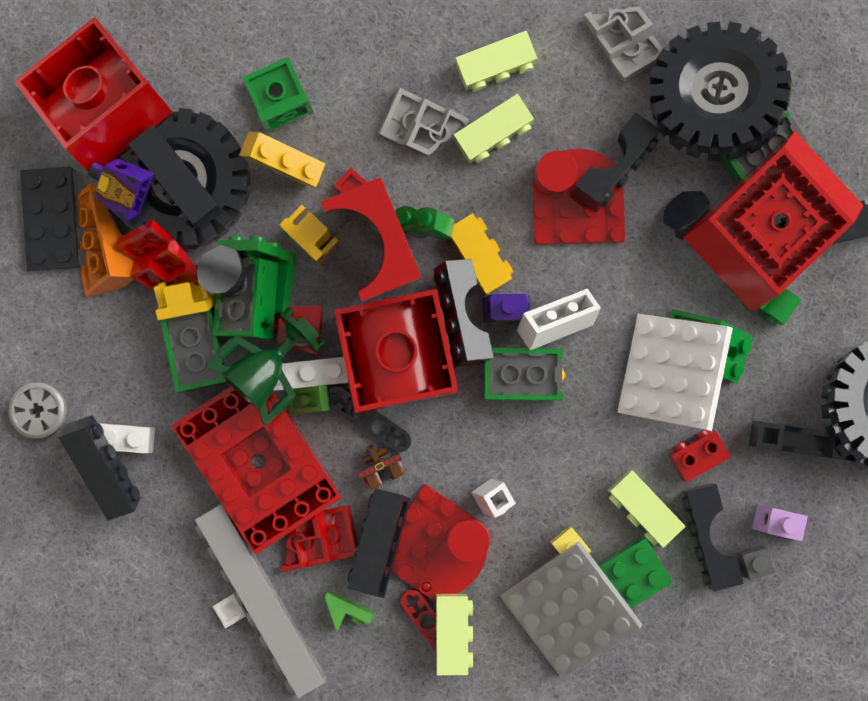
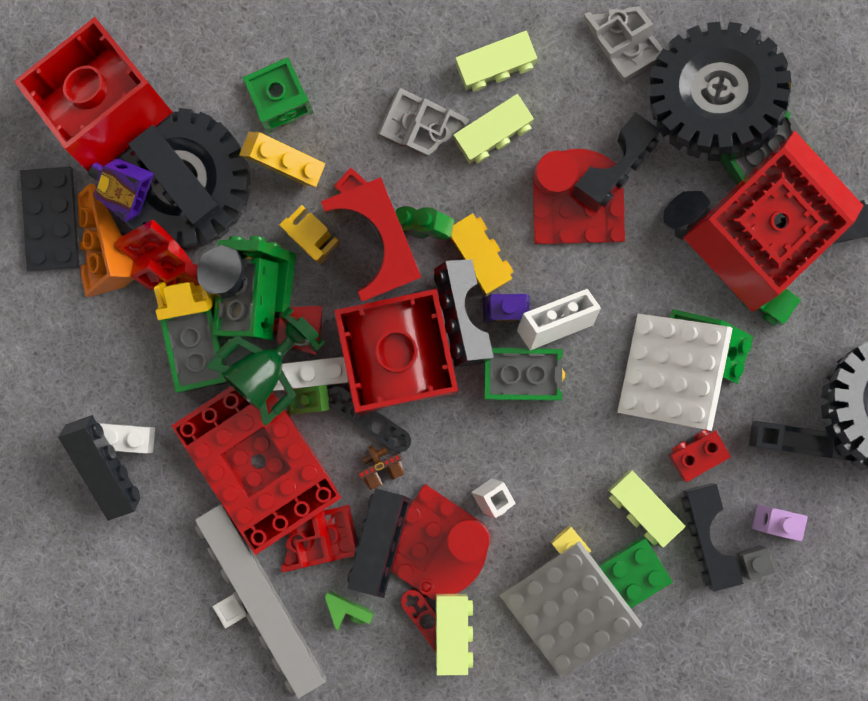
light grey wheel [9,383,67,439] -> none

